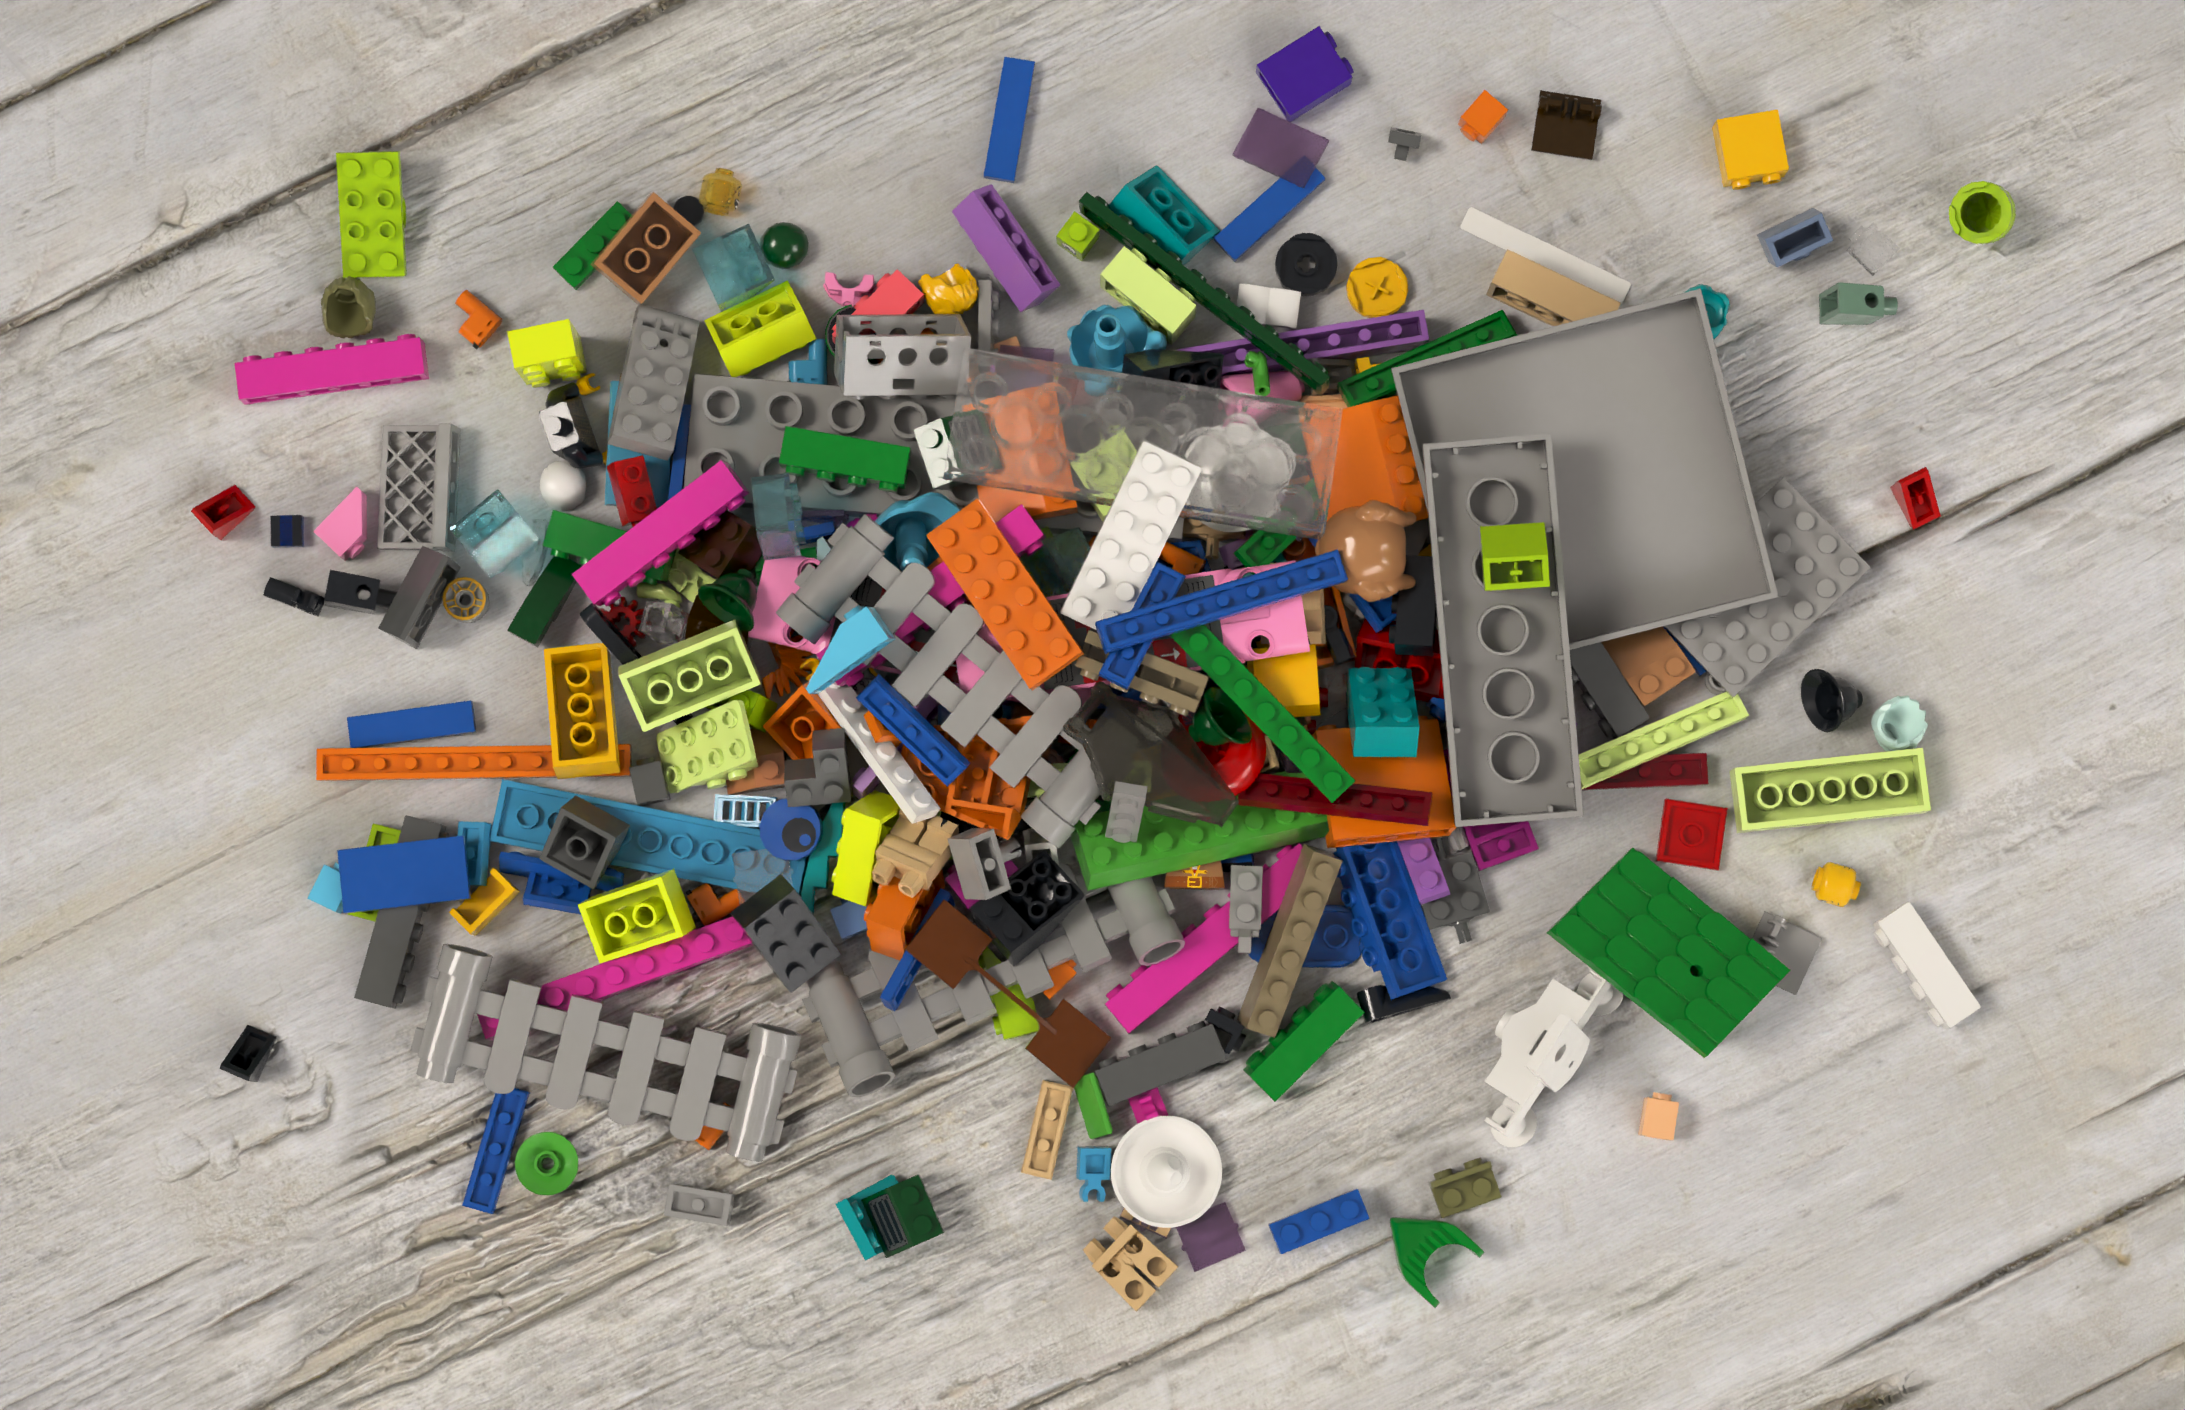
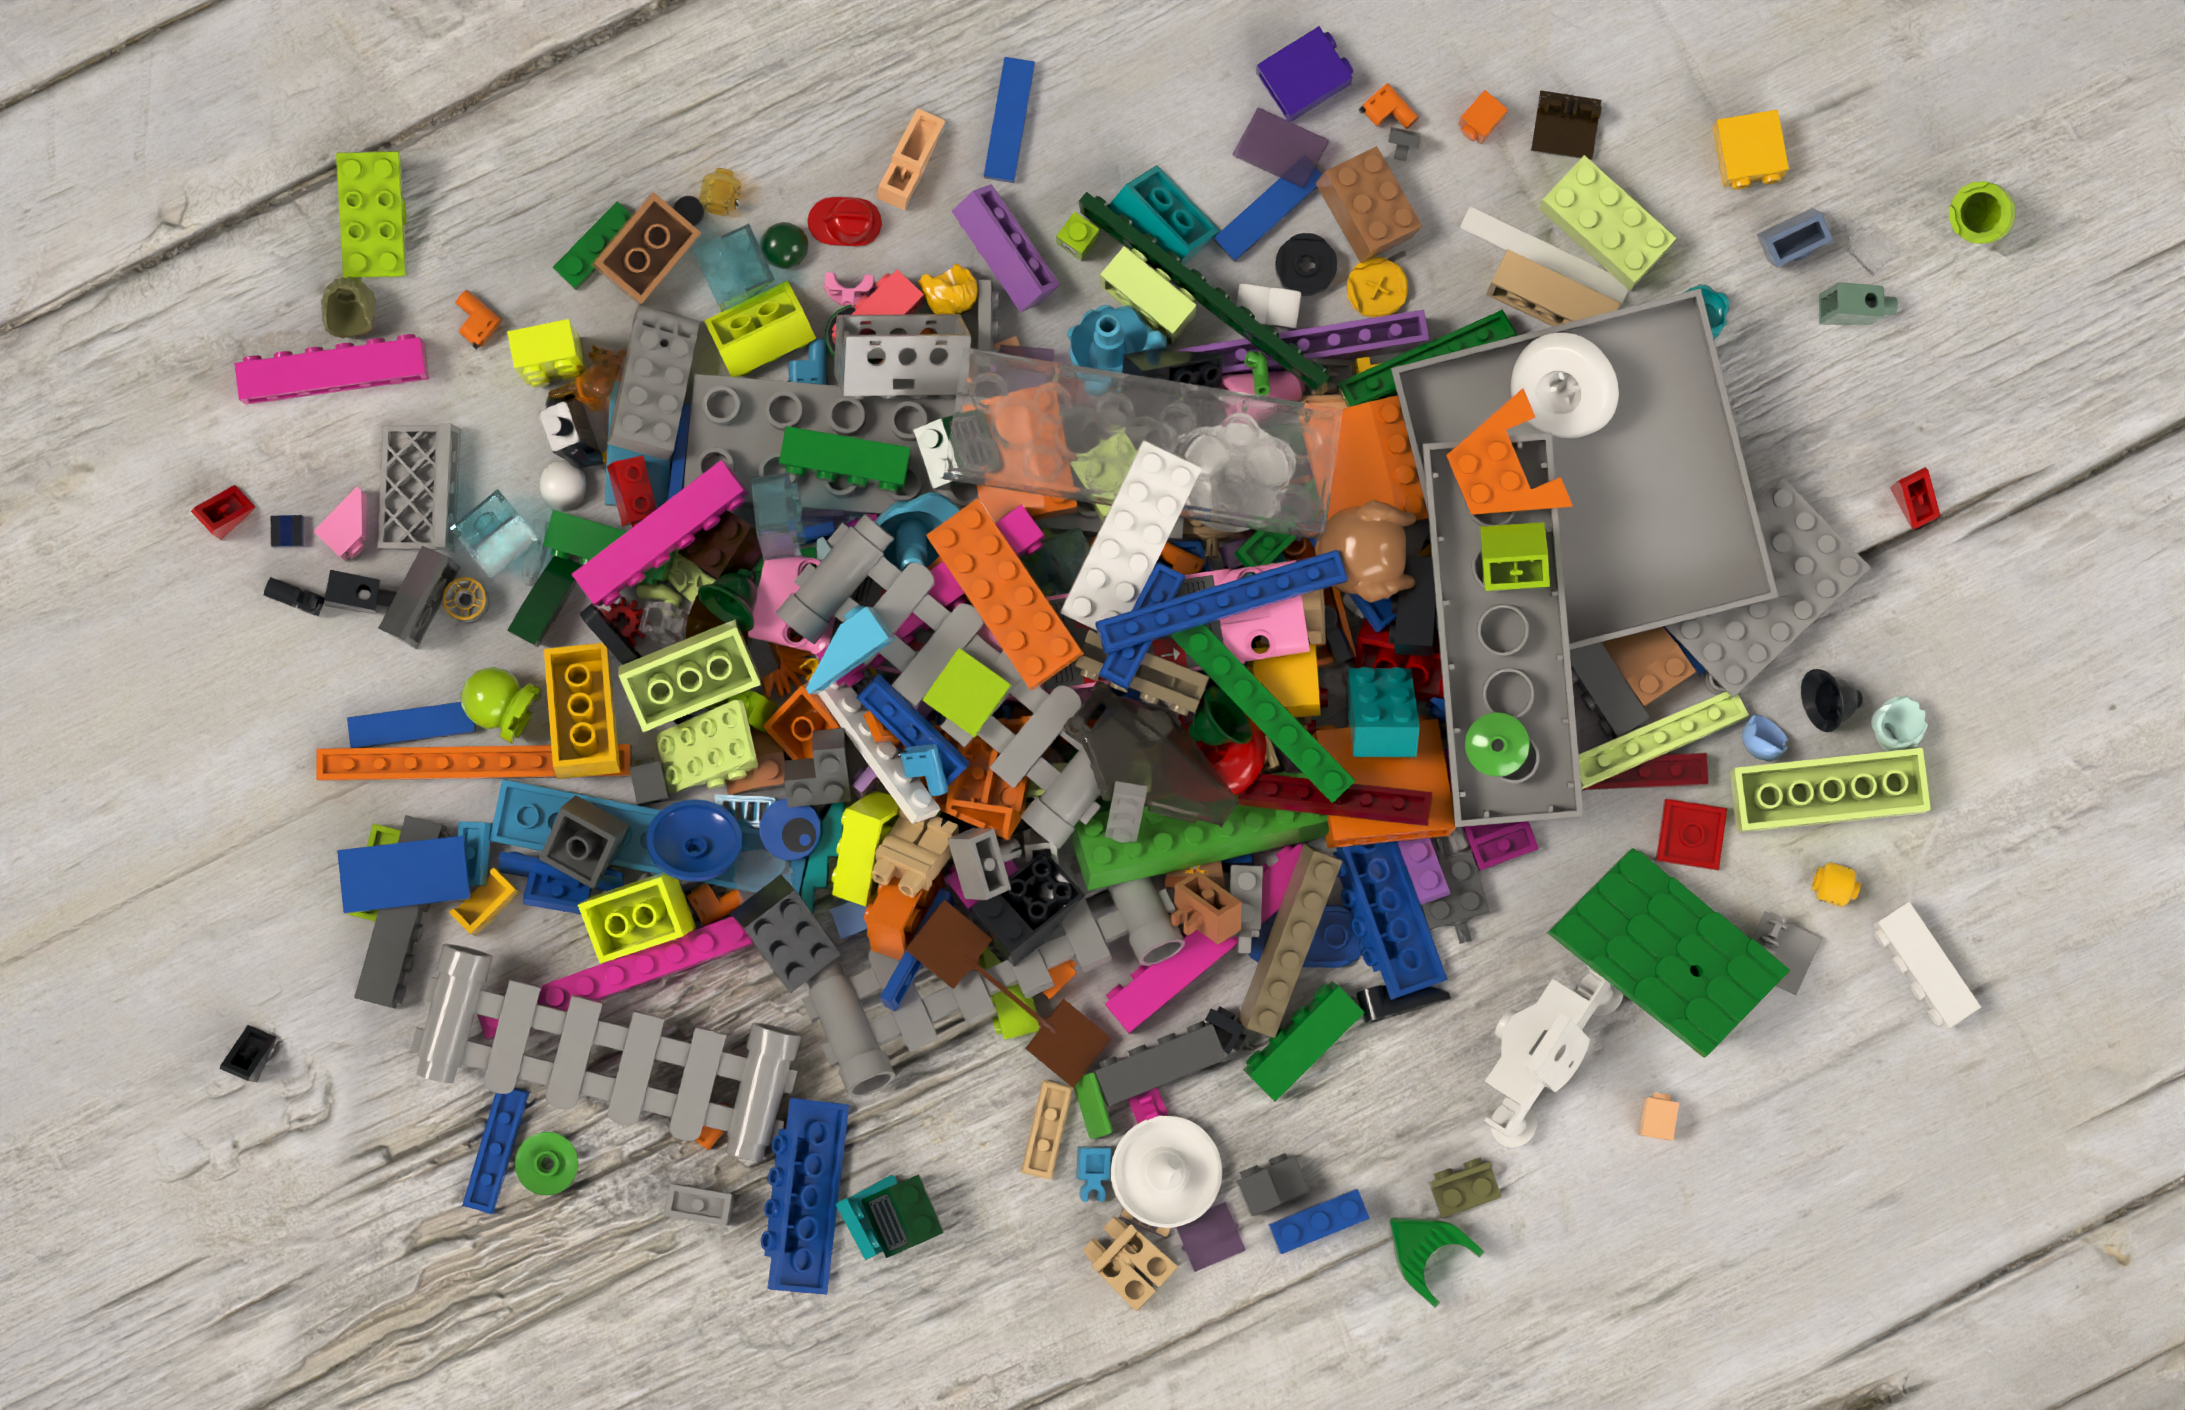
medium azure brick [307,862,343,914] -> none
none -> lime tile [460,667,542,744]
none -> clear orange animal [548,345,626,412]
none -> blue dish [647,799,742,881]
none -> blue plate [761,1098,849,1295]
none -> red piece [807,197,882,246]
none -> light nougat slope [877,108,945,211]
none -> dark azure piece [897,744,948,796]
none -> lime tile [922,648,1012,737]
none -> nougat brick [1171,871,1242,944]
none -> dark grey brick [1236,1153,1309,1216]
none -> medium nougat brick [1315,146,1422,263]
none -> orange piece [1359,83,1419,129]
none -> orange wing [1446,388,1573,515]
none -> bright green dish [1465,712,1529,777]
none -> white hat [1511,333,1619,439]
none -> yellowish green brick [1538,155,1676,291]
none -> light blue hair [1742,714,1788,762]

